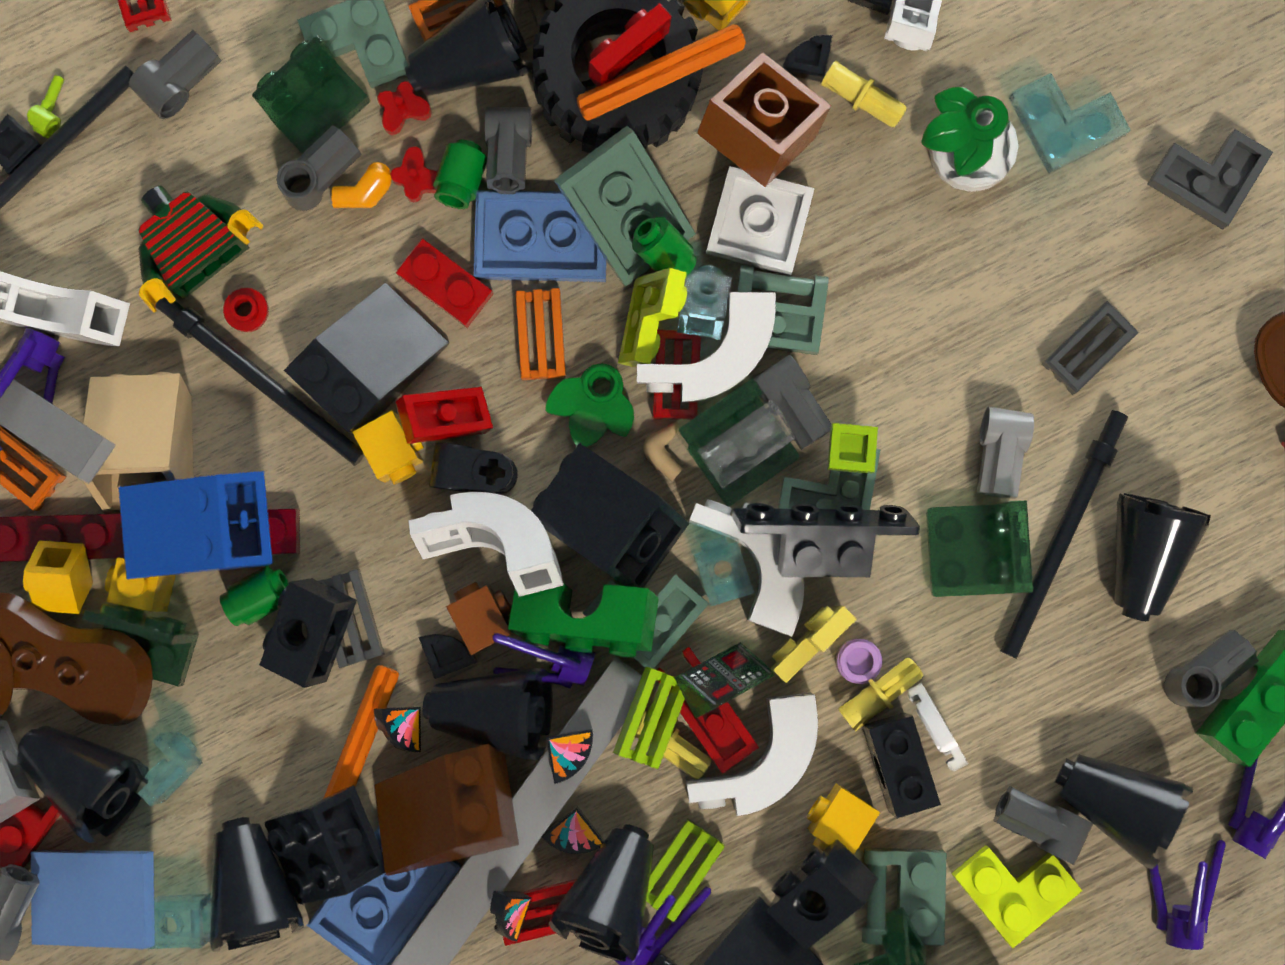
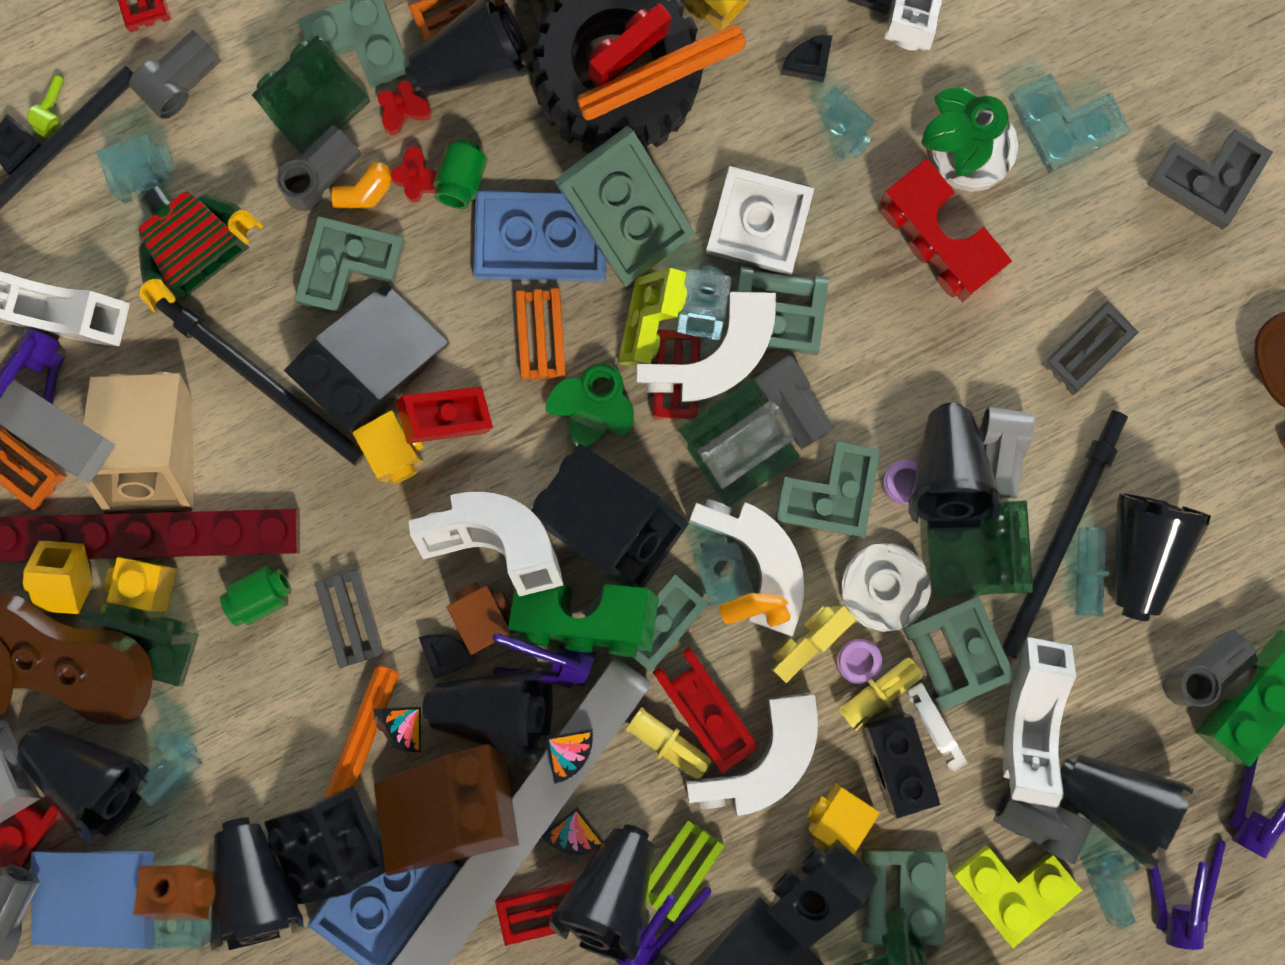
blue slope [119,471,272,579] -> none
red plate [223,288,269,332] -> none
black brick [259,578,357,688] -> none
red plate [396,238,494,328] -> none
black piece [429,442,518,494] -> none
dark grey piece [485,107,532,194] -> none
black tile [490,891,532,941] -> none
lime tile [613,666,690,769] -> none
green brick [632,217,697,277] -> none
tan animal [643,422,684,481] -> none
slope [674,642,775,718] -> none
dark orange brick [697,52,831,187] -> none
black bracket [732,503,920,577] -> none
light yellow axle [821,60,906,127] -> none
lime plate [827,423,878,474] -> none
none -> clear light blue brick [96,133,175,204]
none -> dark orange brick [133,865,215,921]
none -> sand green plate [294,216,406,315]
none -> light orange arm [720,593,791,627]
none -> clear light blue bracket [819,86,875,164]
none -> white tile [840,543,931,632]
none -> red arch [879,158,1012,303]
none -> lavender tile [882,460,917,505]
none -> sand green plate [903,596,1016,711]
none -> black cone [908,403,1002,532]
none -> white arch [1003,637,1076,808]
none -> clear light blue axle [1072,527,1109,616]
none -> clear light blue bracket [1084,851,1142,930]

